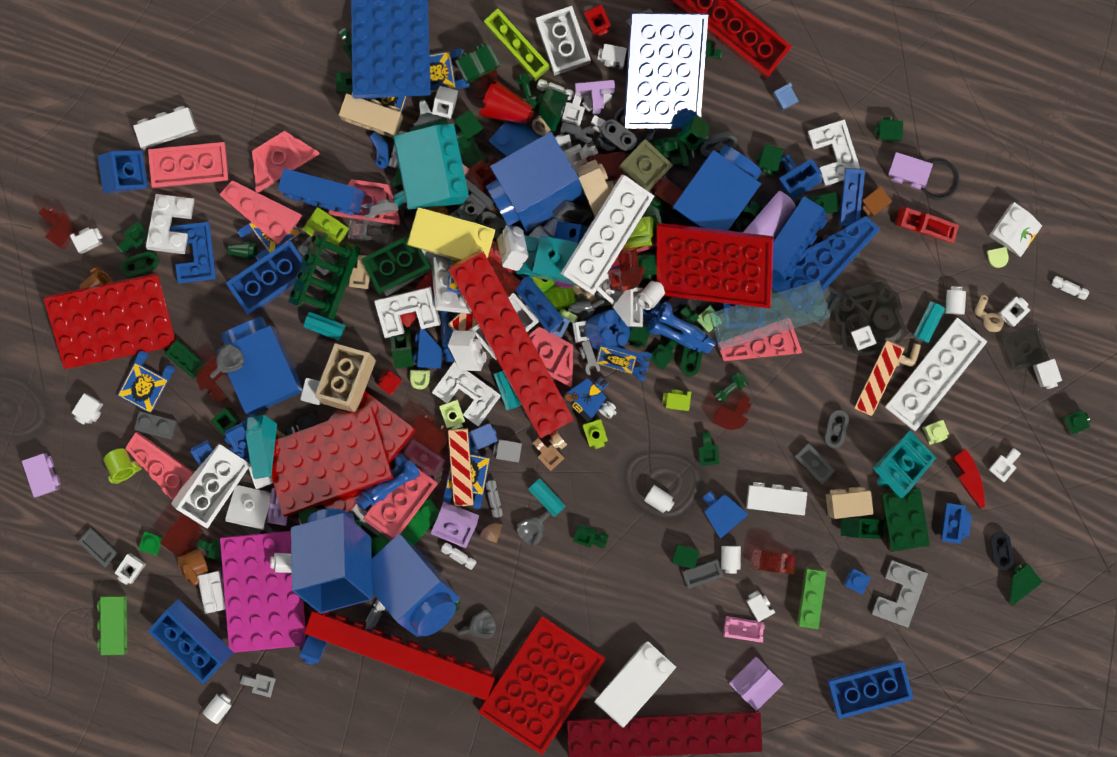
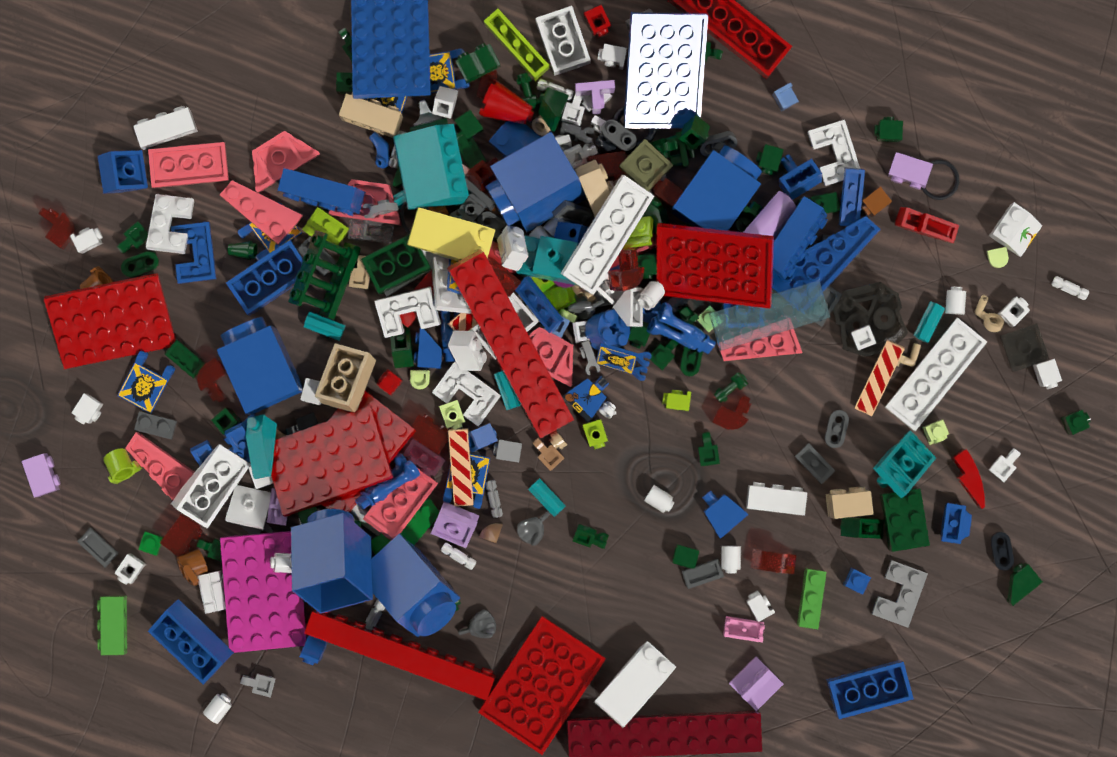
dark grey piece [210,344,244,378] -> none

